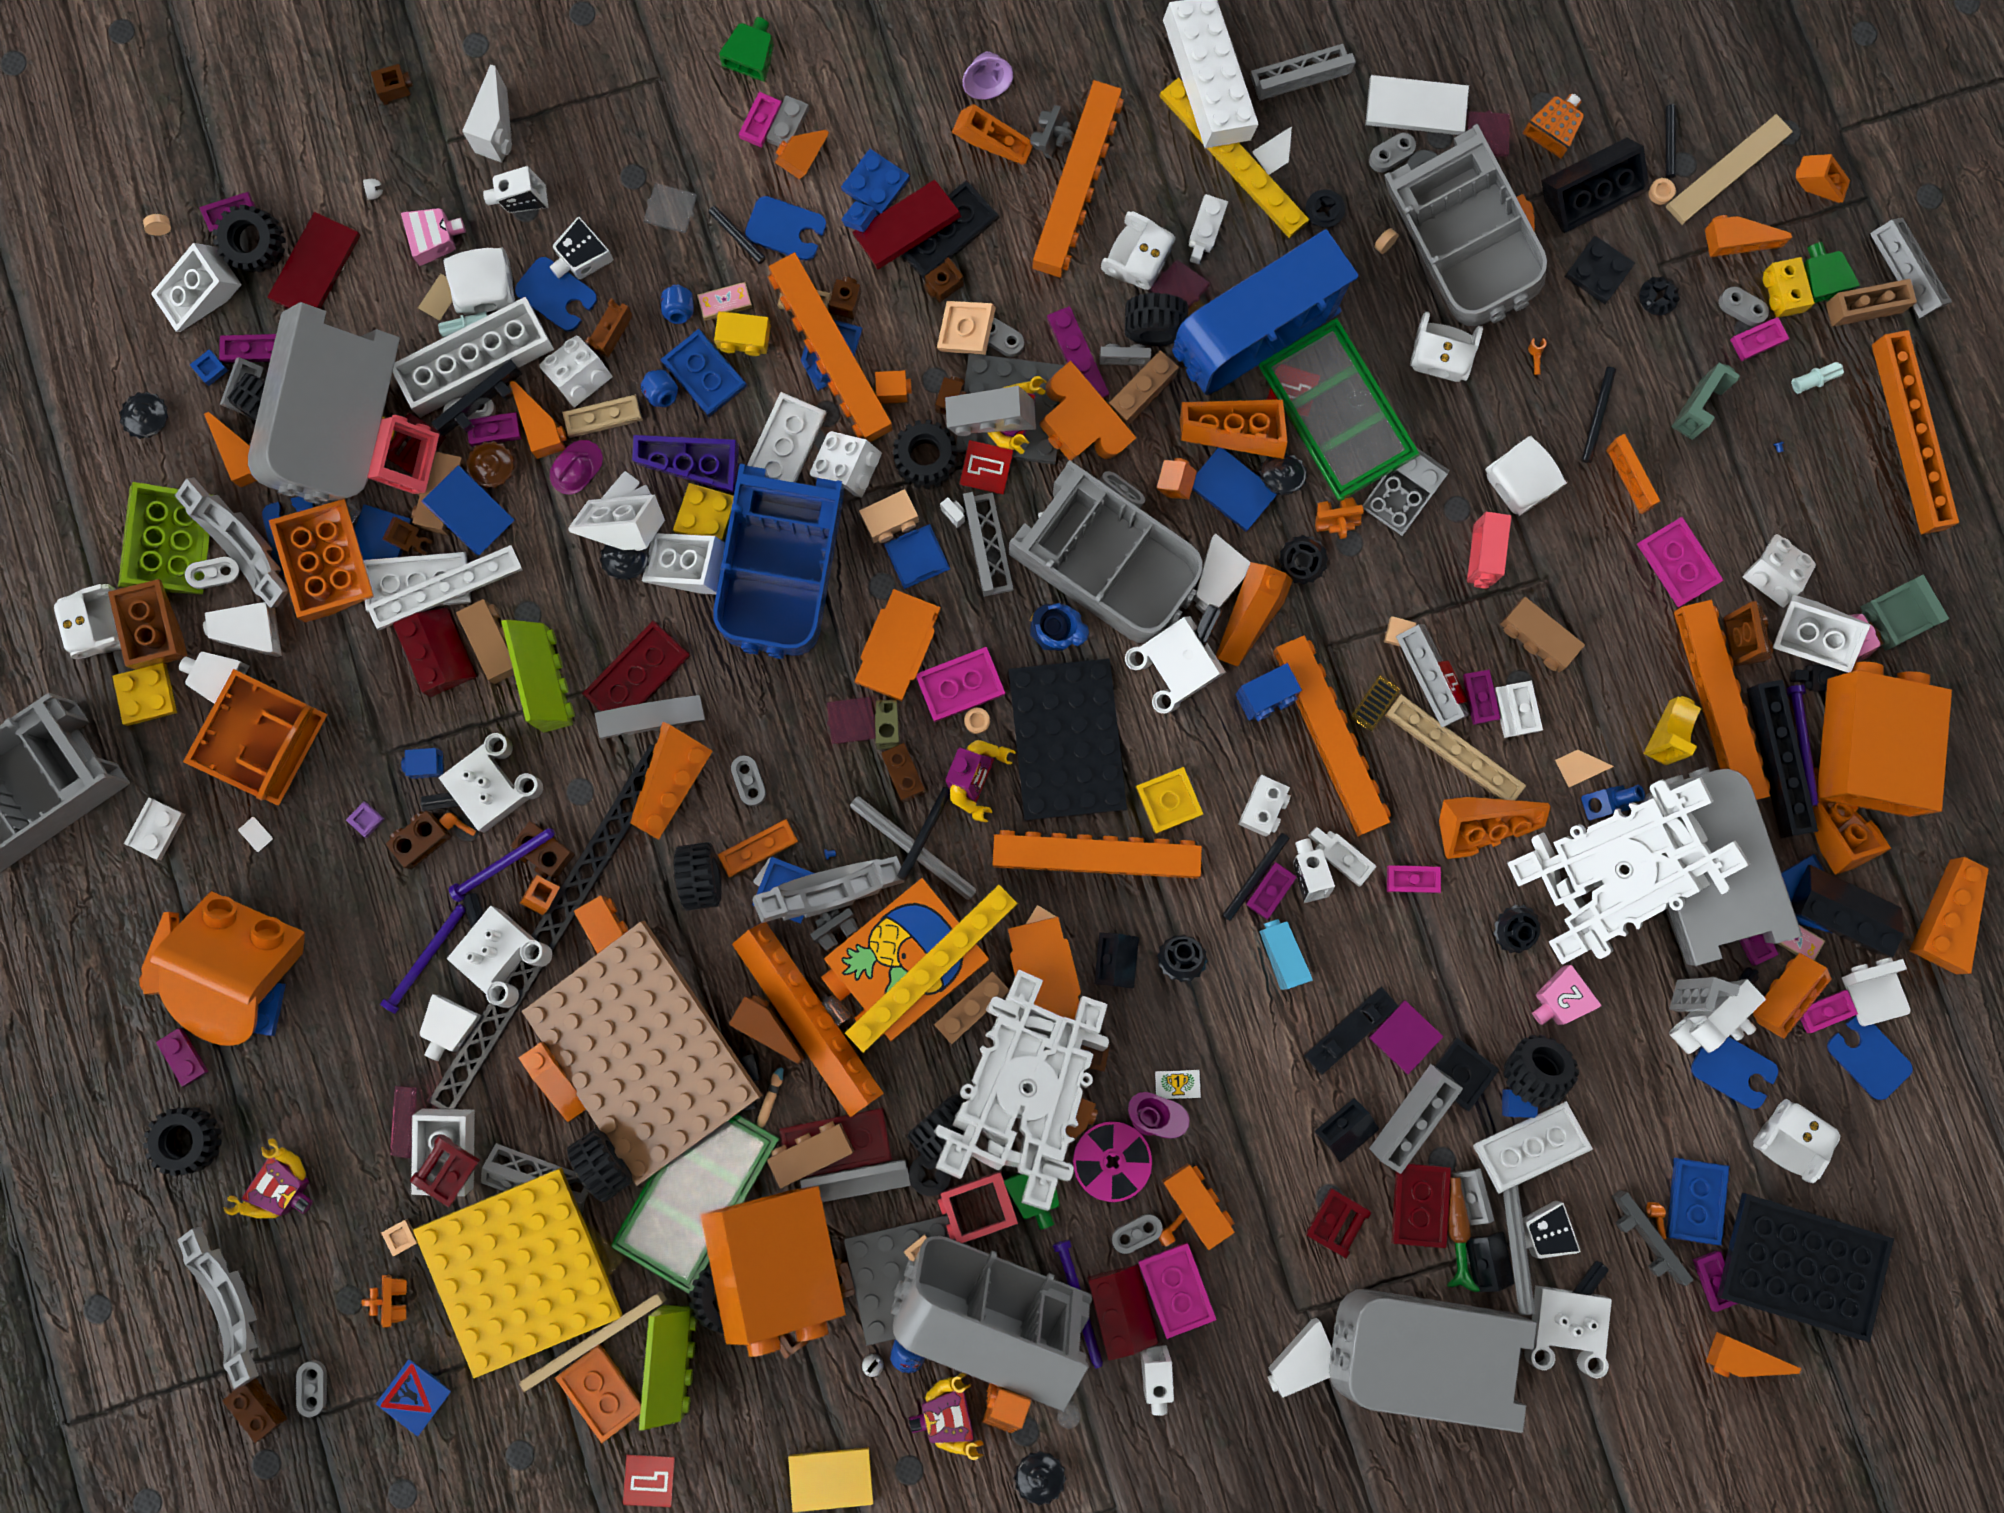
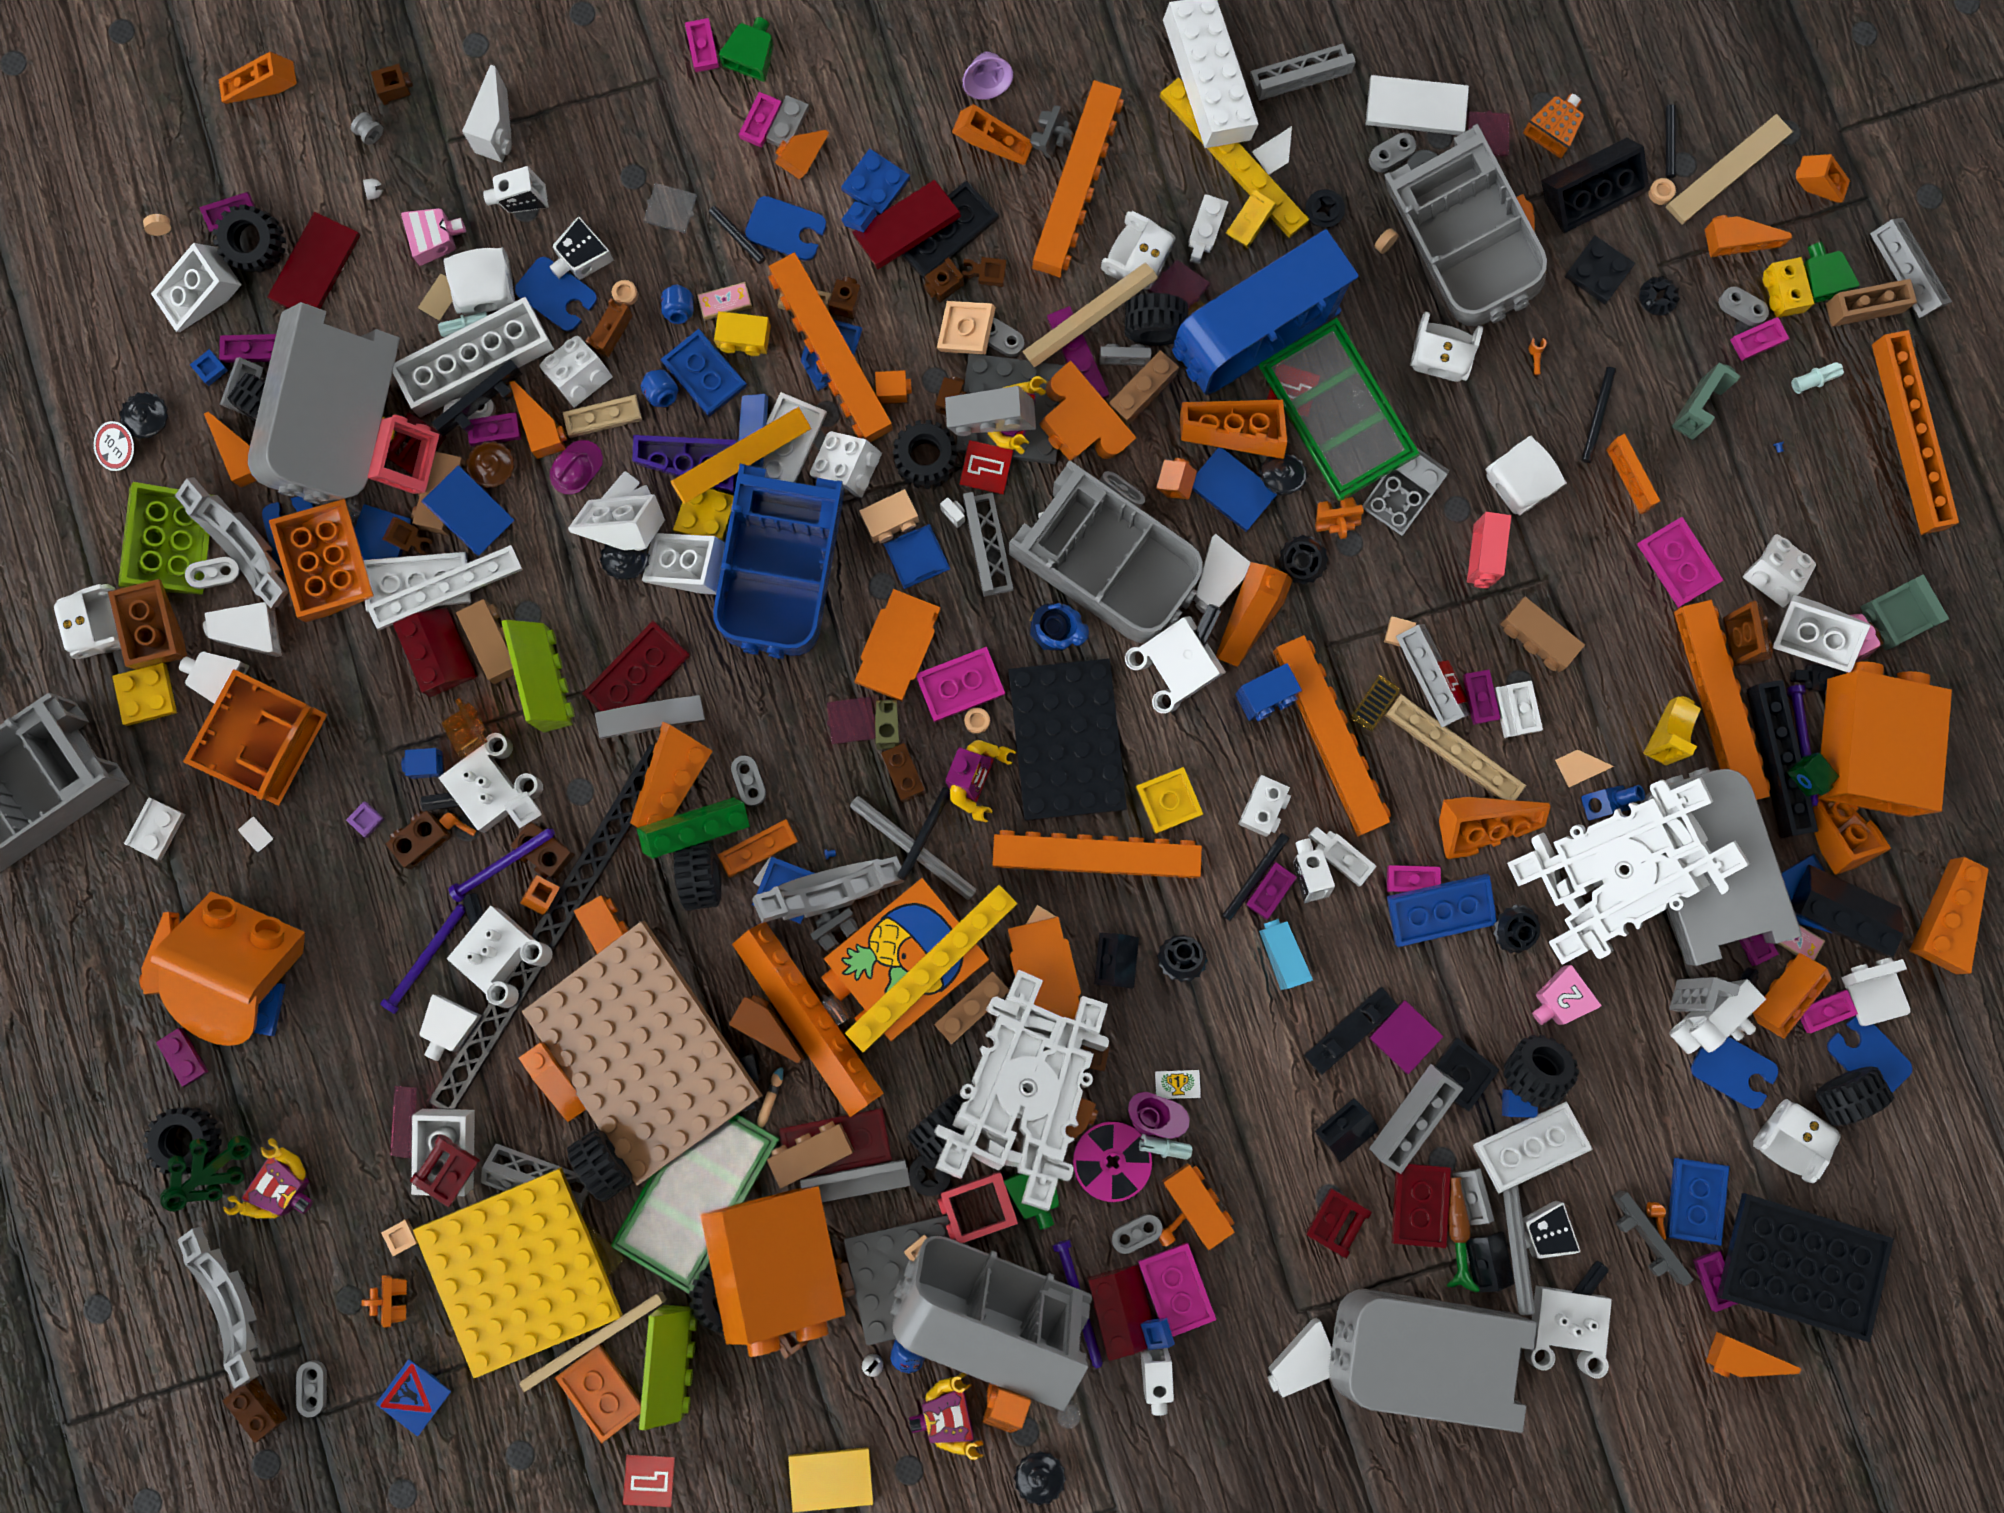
none -> sticker [94,421,134,471]
none -> dark green plant [160,1135,252,1212]
none -> orange slope [218,52,297,104]
none -> light grey wheel [351,112,383,145]
none -> clear orange bracket [441,698,488,759]
none -> white plate [504,791,542,828]
none -> light nougat tile [612,280,638,306]
none -> green brick [637,797,750,859]
none -> light orange tile [670,407,812,504]
none -> dark pink plate [685,18,719,72]
none -> blue tile [738,394,769,468]
none -> reddish brown plate [962,257,1006,287]
none -> tan tile [1022,262,1158,367]
none -> light aqua axle [1139,1134,1192,1160]
none -> blue plate [1140,1318,1175,1350]
none -> yellow hinge [1226,190,1276,249]
none -> blue tile [1387,874,1497,947]
none -> dark green brick [1787,752,1839,796]
none -> black tyre [1815,1067,1894,1125]

